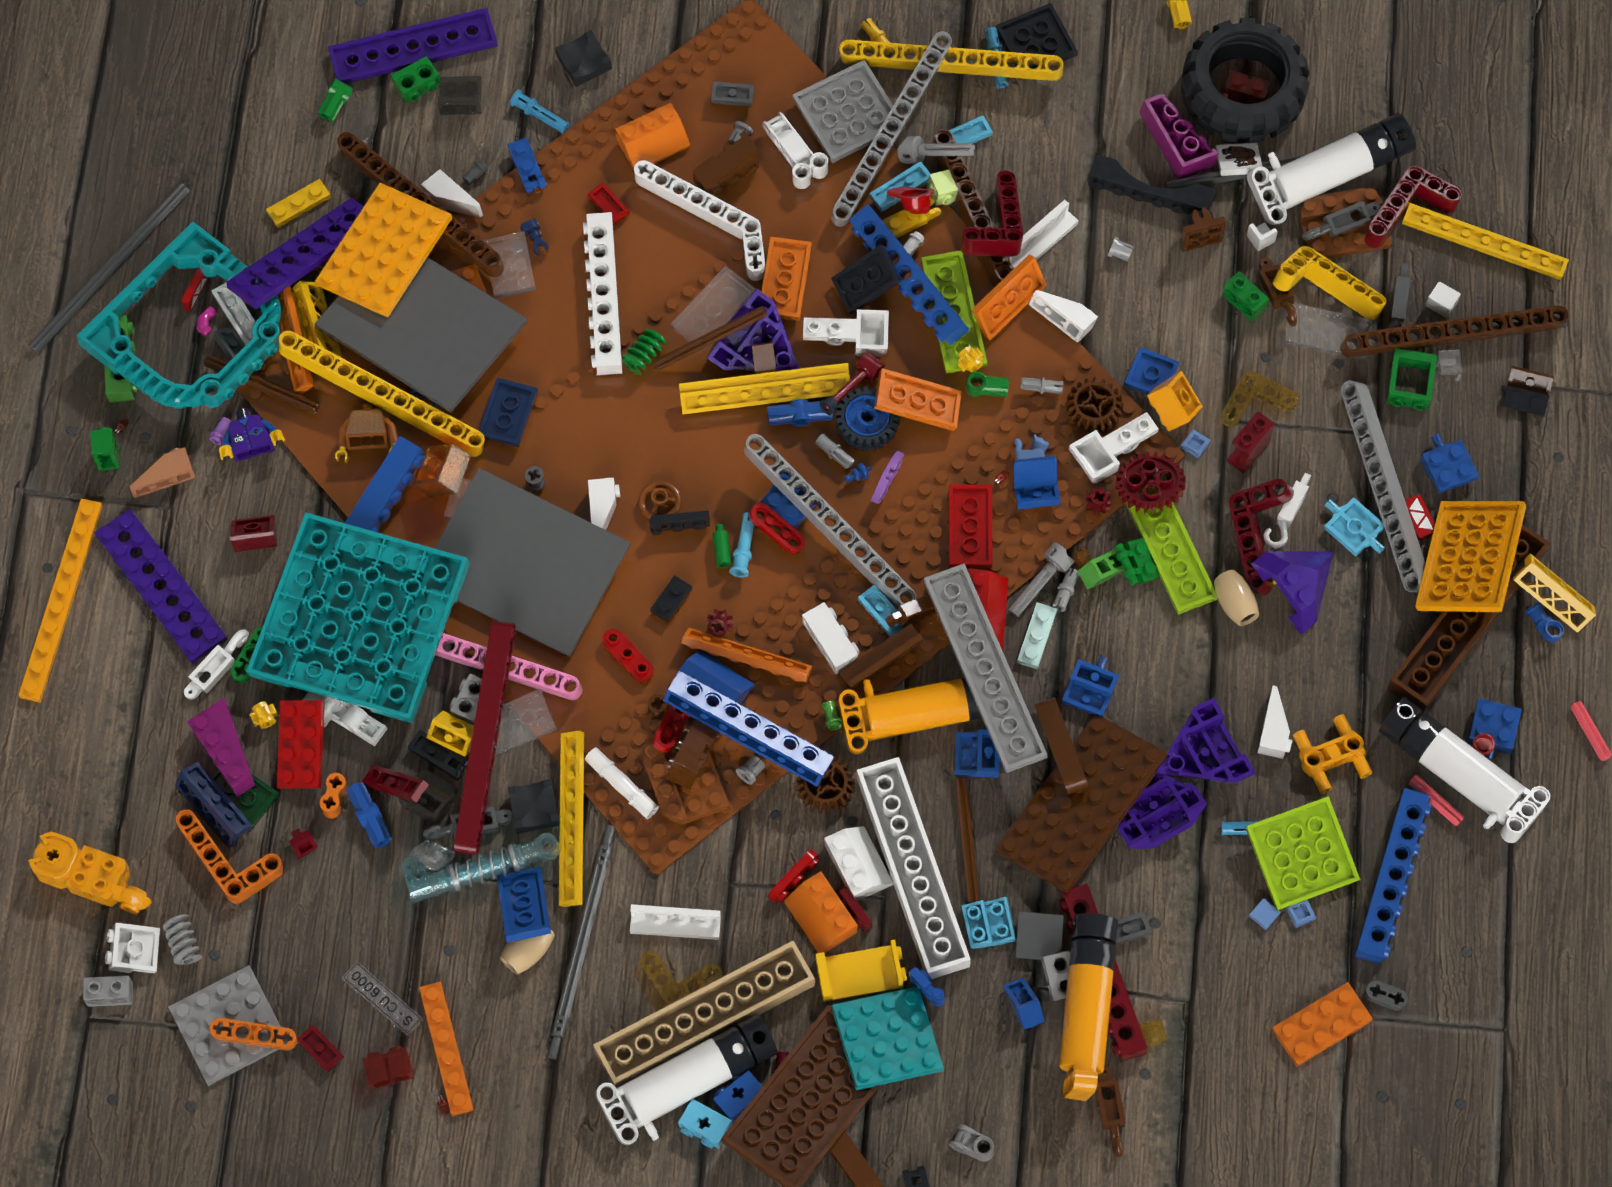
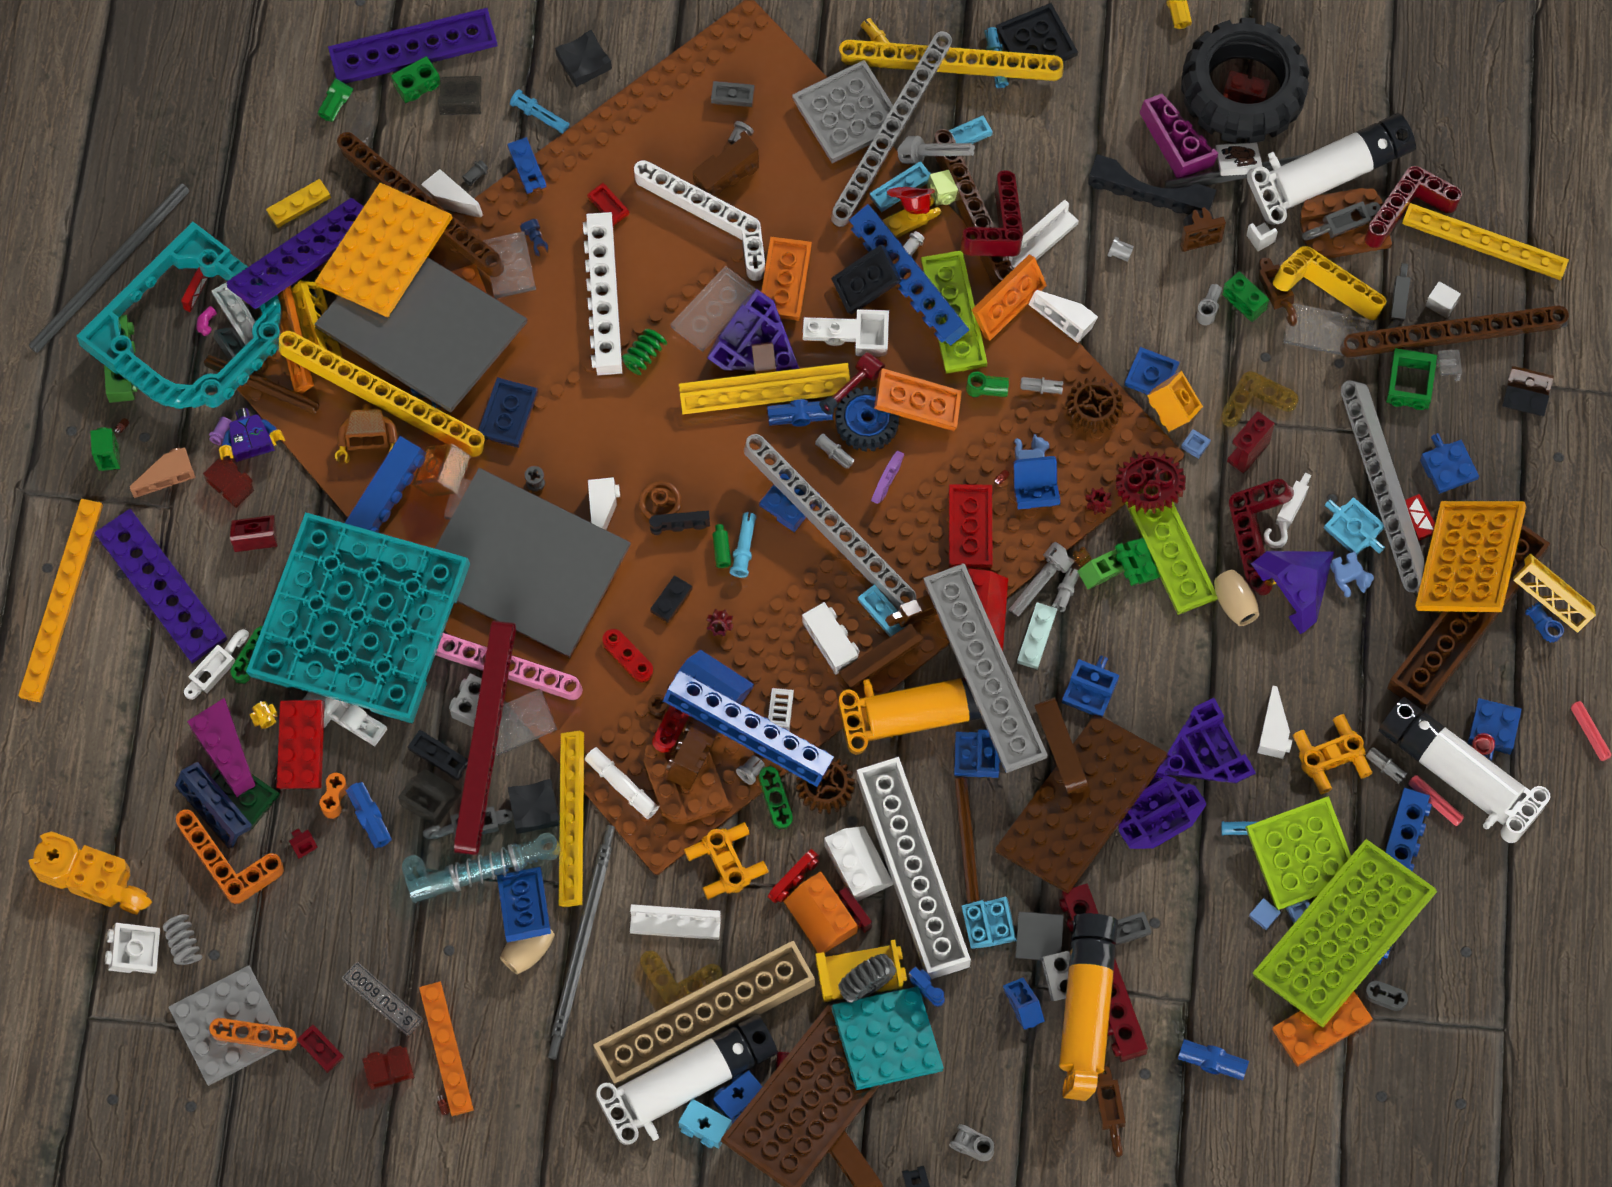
light grey brick [83,976,133,1007] -> none
dark red hinge [362,765,429,803] -> none
clear plate [410,840,455,870] -> none
yellow brick [426,711,474,757] -> none
orange slope [615,103,691,170] -> none
reddish brown axle [652,306,767,371] -> none
orange plate [681,628,812,682] -> none
red plate [749,503,805,554] -> none
white piece [762,112,828,189] -> none
bright green pin [821,701,842,730] -> none
blue hair [844,463,871,483] -> none
yellow gear [957,346,983,373] -> none
white plate [1069,412,1159,484] -> none
clear yellow tile [1139,1019,1167,1047] -> none
none -> clear red piece [203,457,254,508]
none -> light orange piece [684,822,768,900]
none -> green beam [758,766,793,829]
none -> white slope [768,688,794,731]
none -> dark grey gear [838,954,896,1002]
none -> blue piece [1178,1039,1249,1080]
none -> light grey axle [1196,284,1222,325]
none -> lime plate [1253,839,1437,1027]
none -> medium blue animal [1330,552,1374,597]
none -> light grey axle [1366,747,1407,784]

